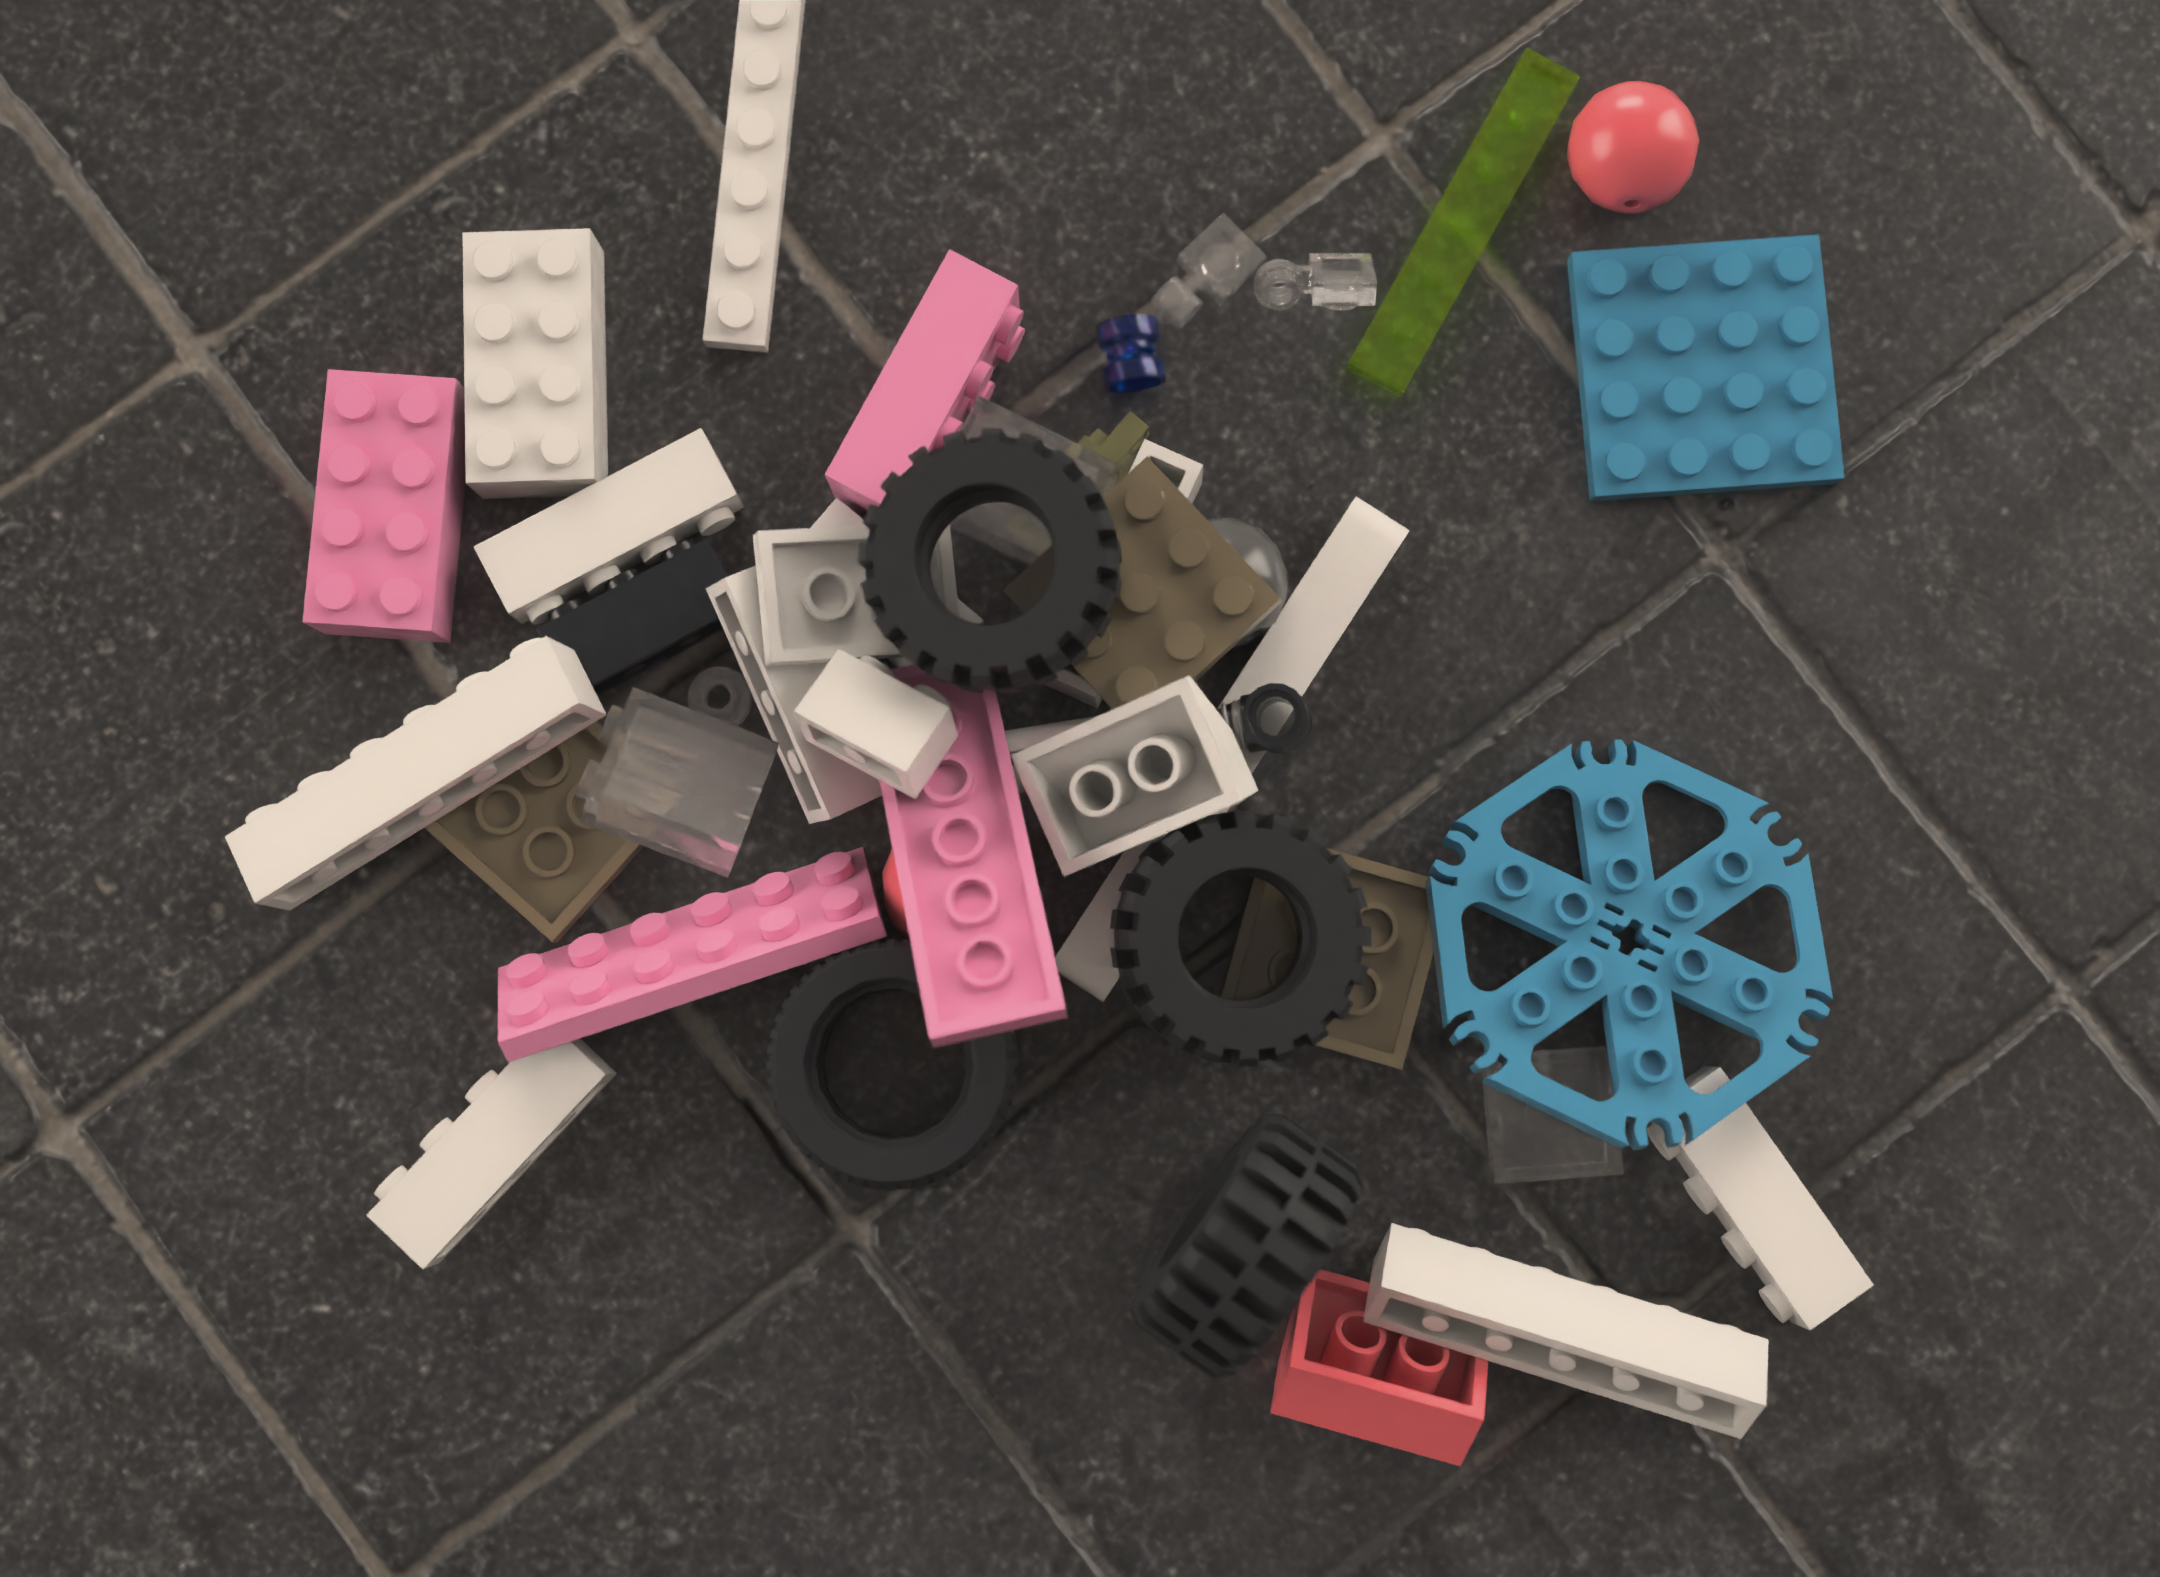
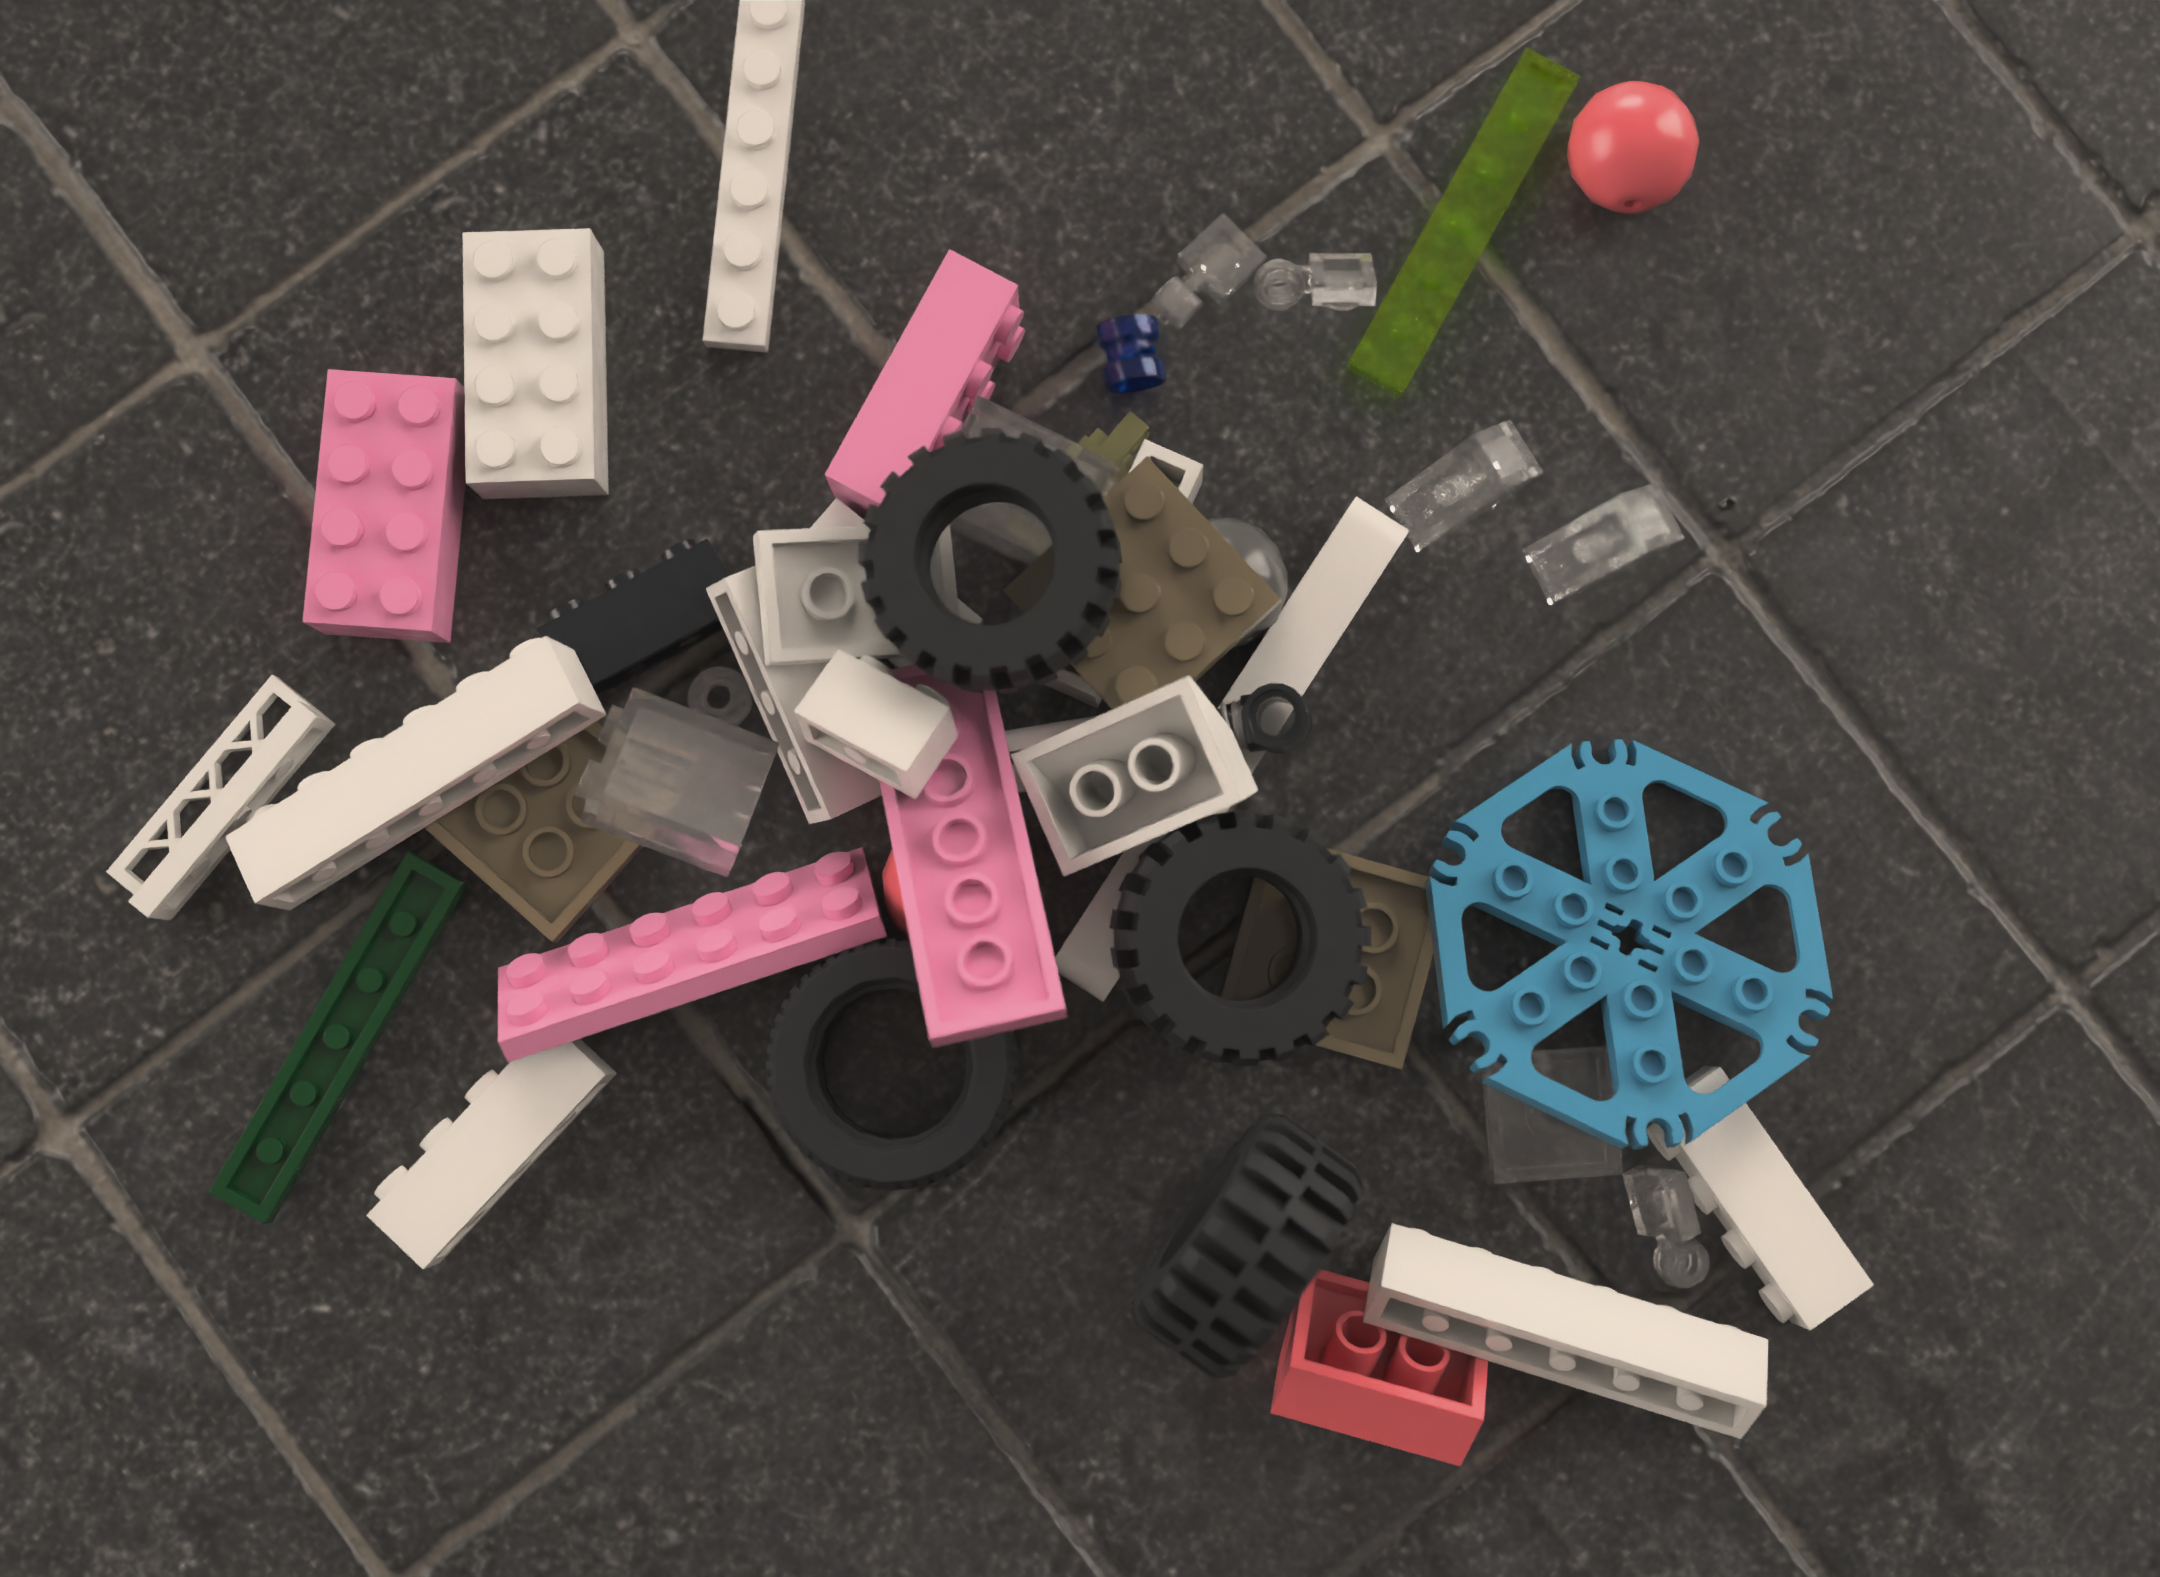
white brick [474,428,745,625] -> none
dark azure plate [1567,235,1845,502] -> none
none -> white fence [106,675,335,920]
none -> dark green plate [209,852,469,1224]
none -> clear slope [1384,420,1544,552]
none -> clear slope [1522,482,1685,605]
none -> clear plate [1622,1165,1710,1288]

